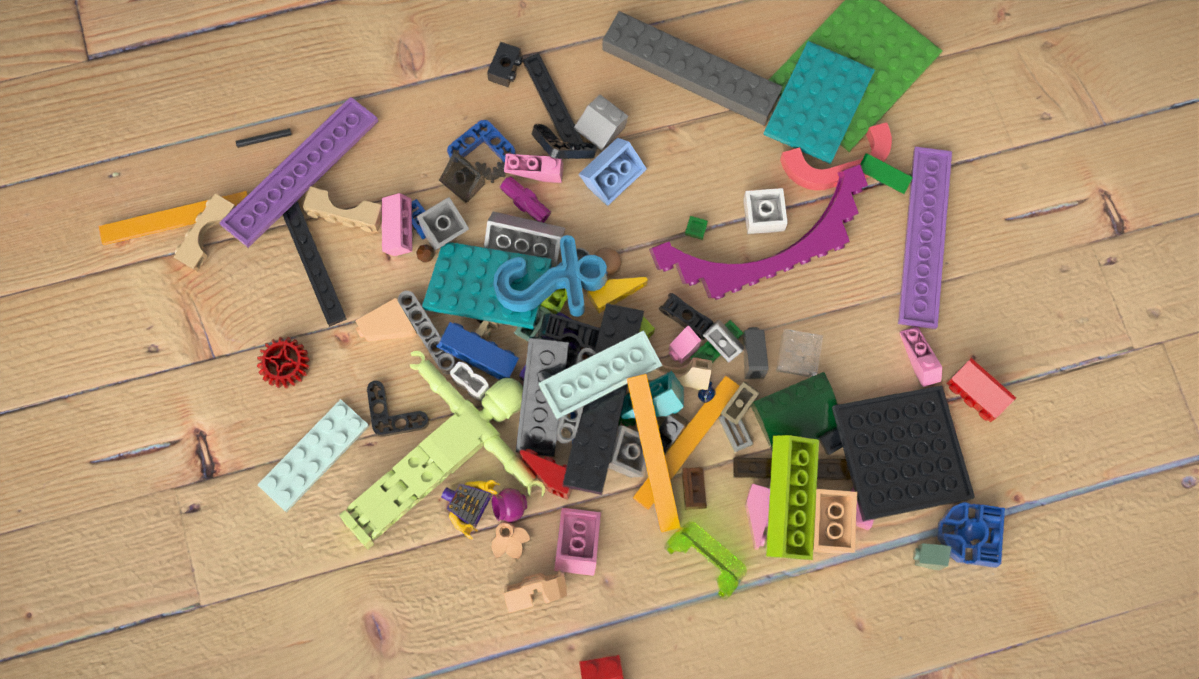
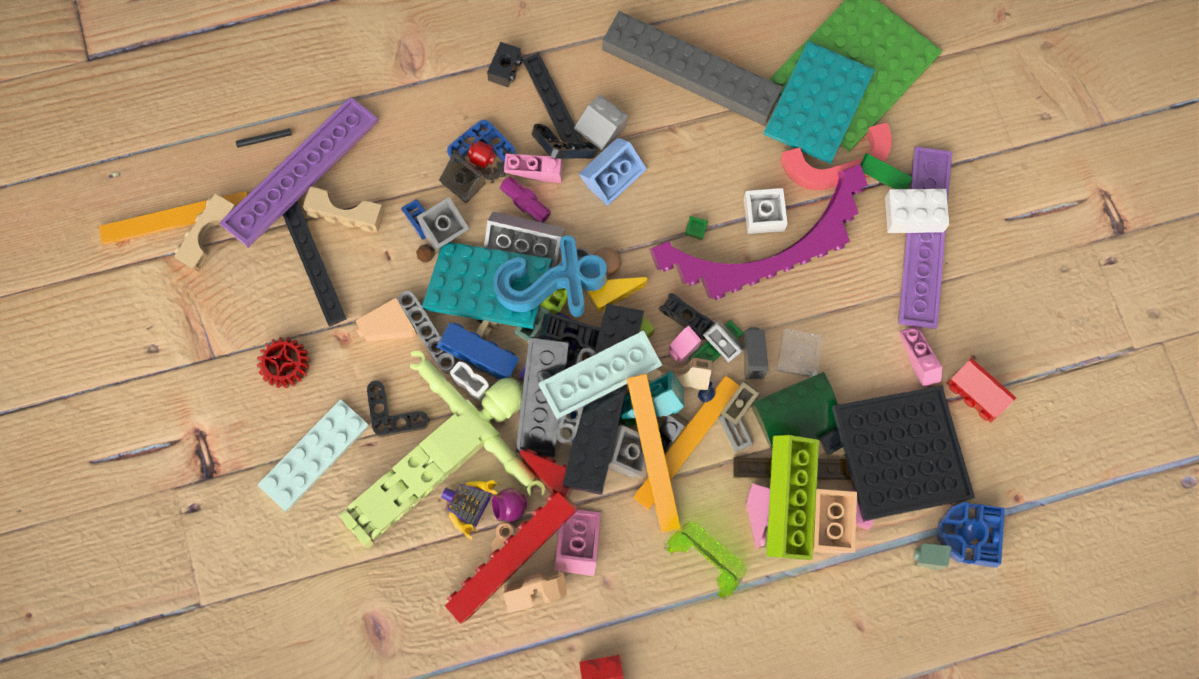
bright pink brick [382,193,412,256] -> none
reddish brown hinge [682,467,707,510] -> none
none -> red brick [445,492,579,624]
none -> red head [467,141,496,168]
none -> white brick [885,189,949,233]

